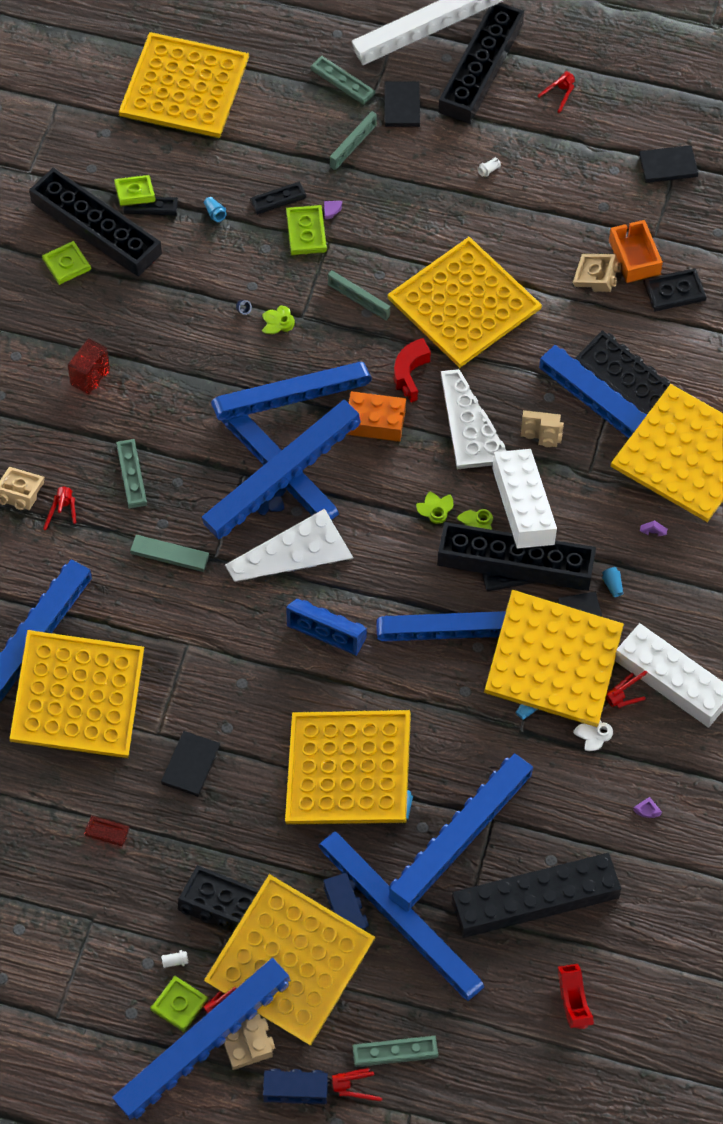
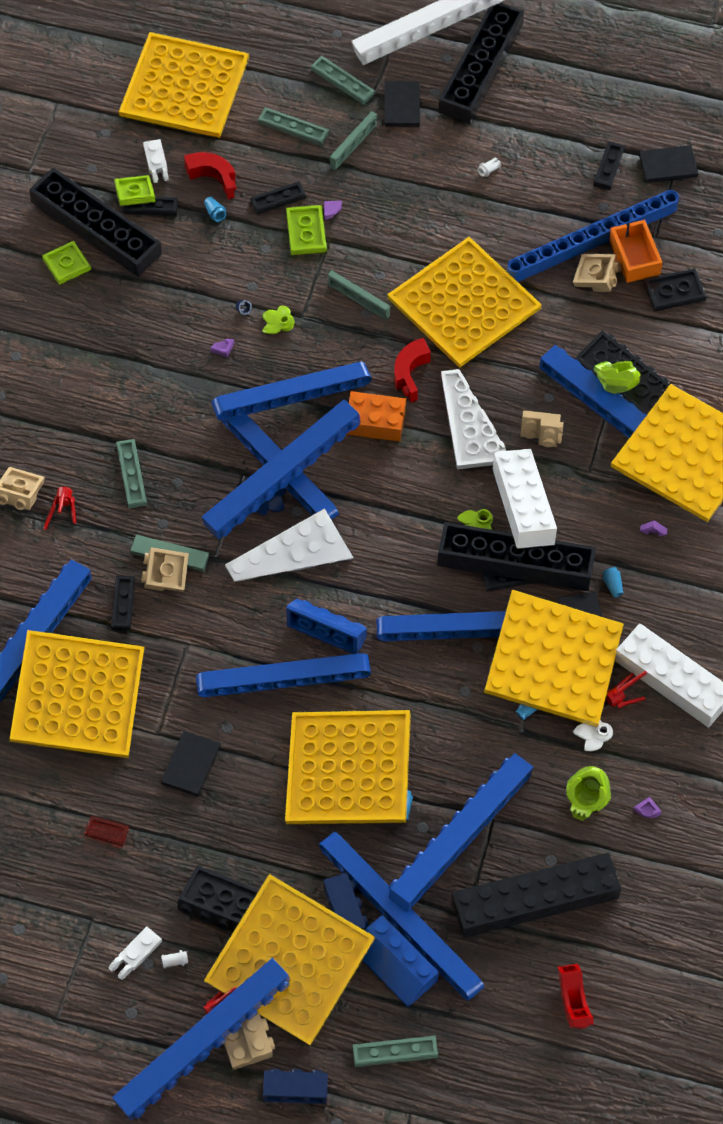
clear red brick [68,338,110,395] -> none
lime tile [150,976,209,1033] -> none
red plant [332,1068,382,1101] -> none
lime plate [416,491,453,524] -> none
red plant [538,71,575,113] -> none
none -> white hinge [108,926,162,980]
none -> black tile [111,576,136,630]
none -> tan plate [141,547,189,592]
none -> white hinge [143,139,169,183]
none -> red arch [184,152,236,199]
none -> blue beam [196,653,371,697]
none -> medium lavender tile [210,339,234,358]
none -> sand green tile [258,107,329,146]
none -> blue slope [362,915,439,1007]
none -> blue beam [507,190,679,282]
none -> lime helmet [566,766,611,821]
none -> black plate [593,141,625,190]
none -> lime helmet [594,361,640,394]

